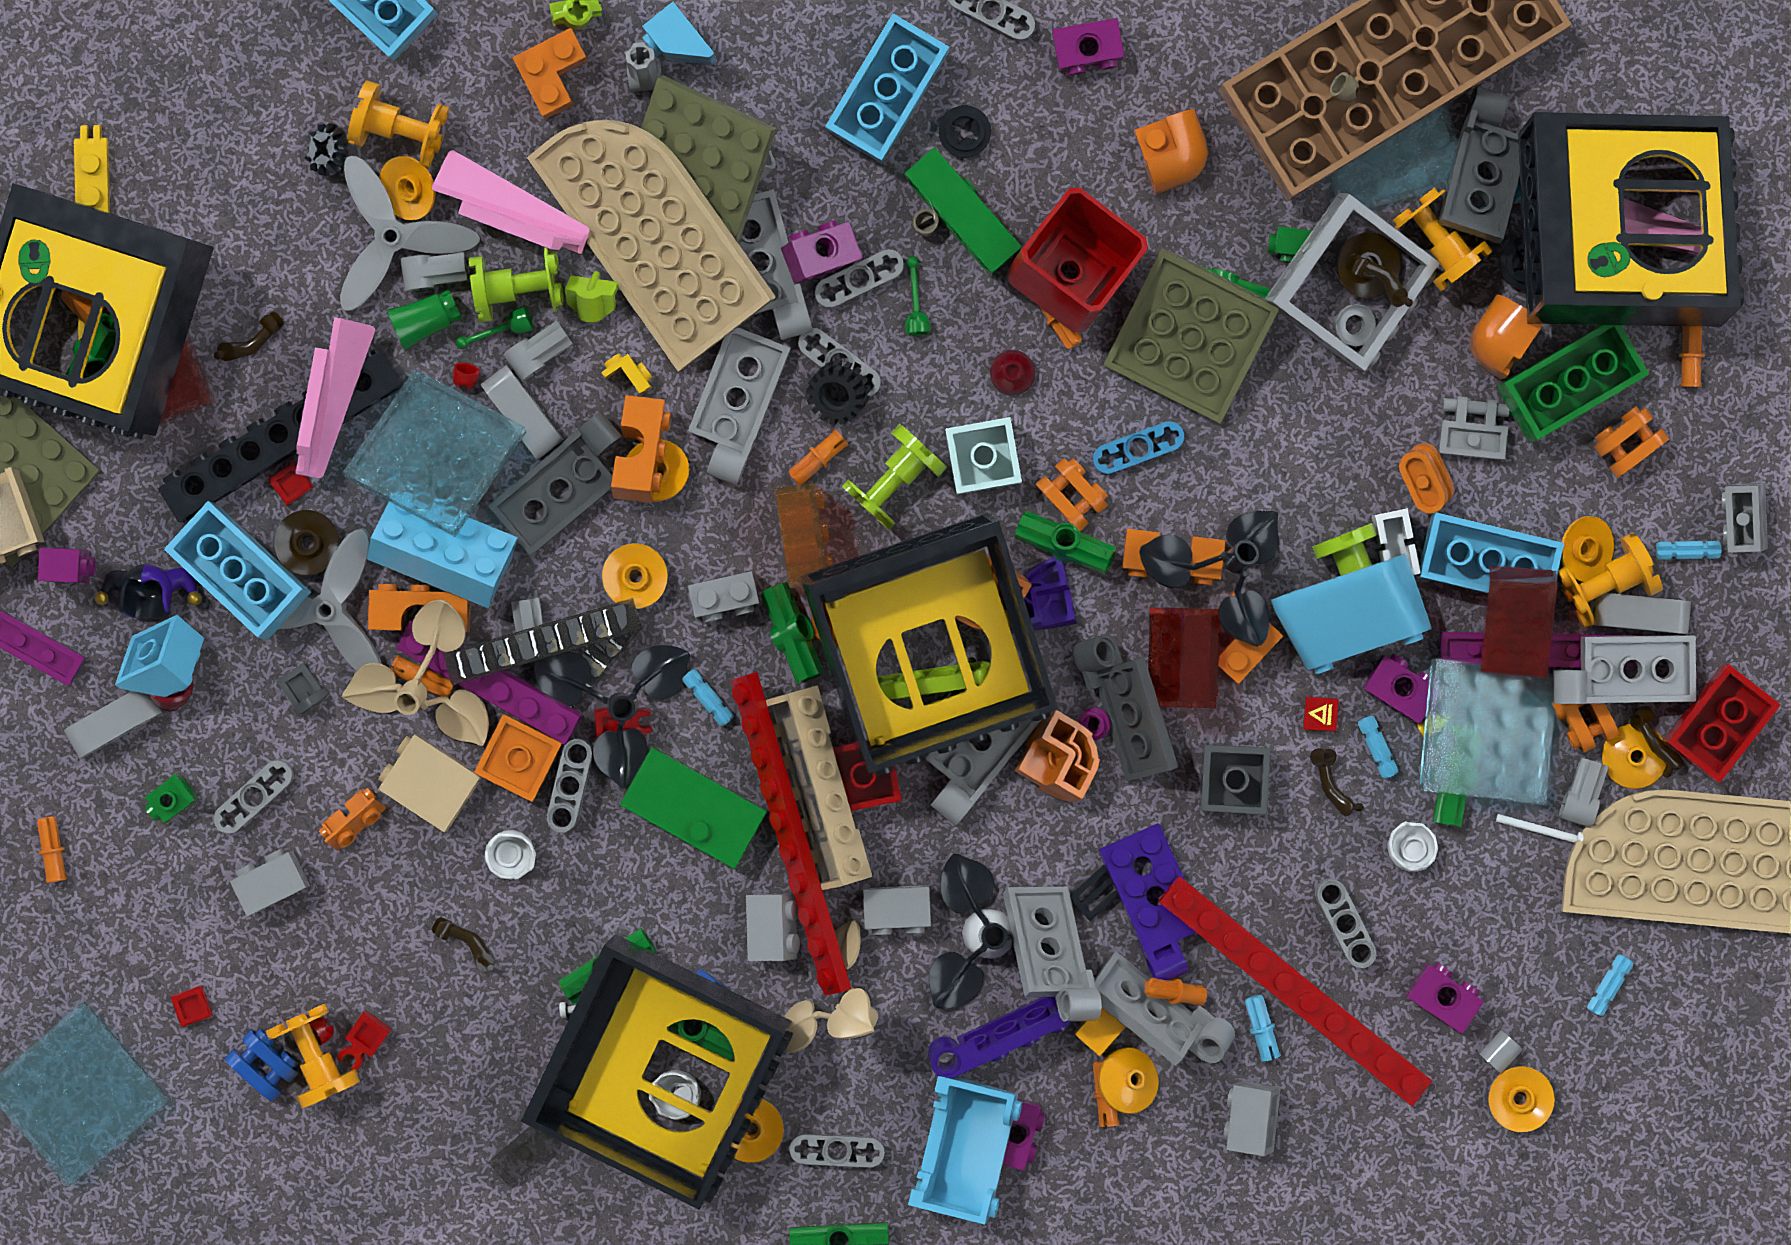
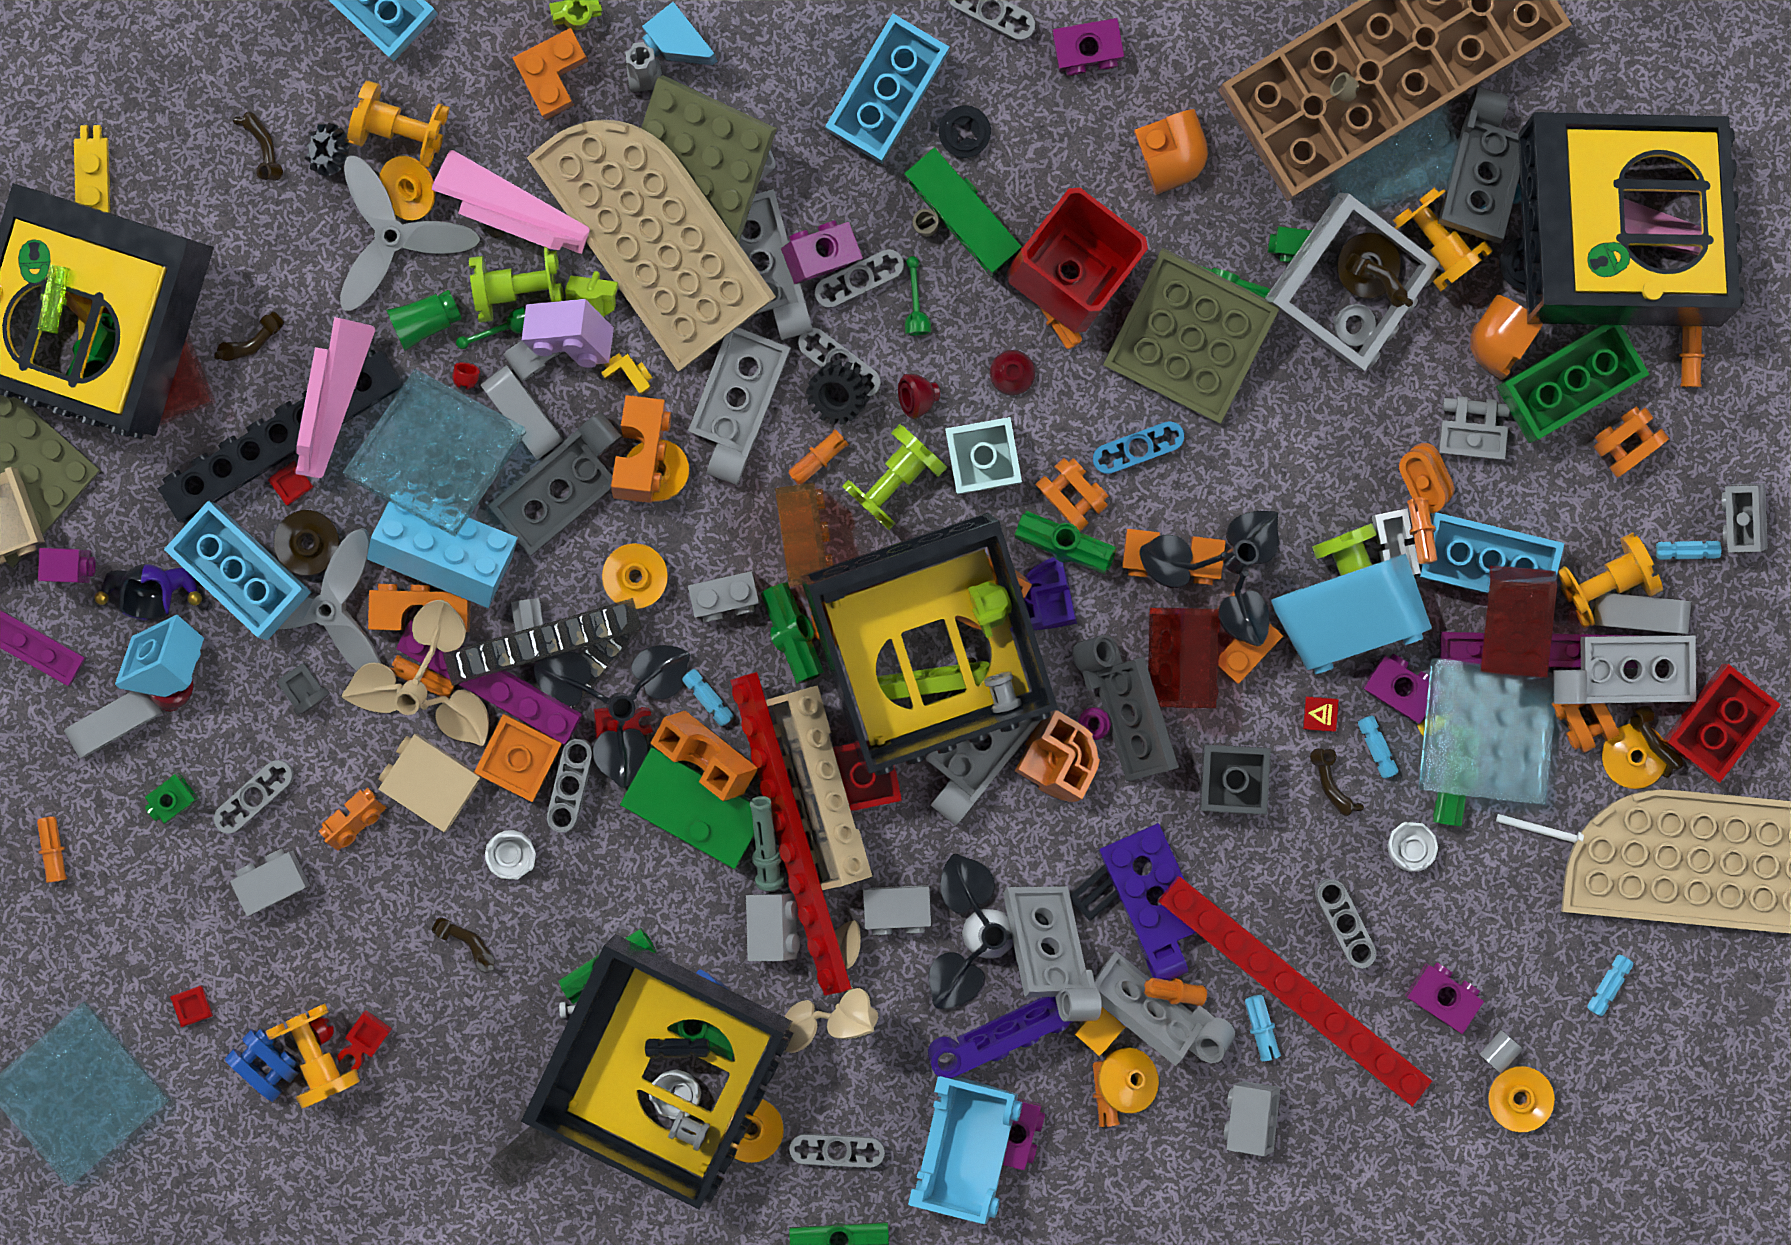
light grey piece [400,252,468,292] -> none
light grey piece [1559,758,1609,828] -> none
light orange dish [1561,516,1614,582] -> none
none -> clear neon green pin [36,264,71,334]
none -> dark brown piece [233,111,283,181]
none -> lavender brick [521,299,614,368]
none -> black axle [645,1038,710,1058]
none -> orange arch [650,711,758,801]
none -> light grey bush [668,1111,710,1151]
none -> sand green pin [750,796,785,891]
none -> dark red brick [898,374,940,419]
none -> lime piece [968,581,1012,638]
none -> light grey bush [984,672,1022,713]
none -> orange axle [1407,497,1437,564]

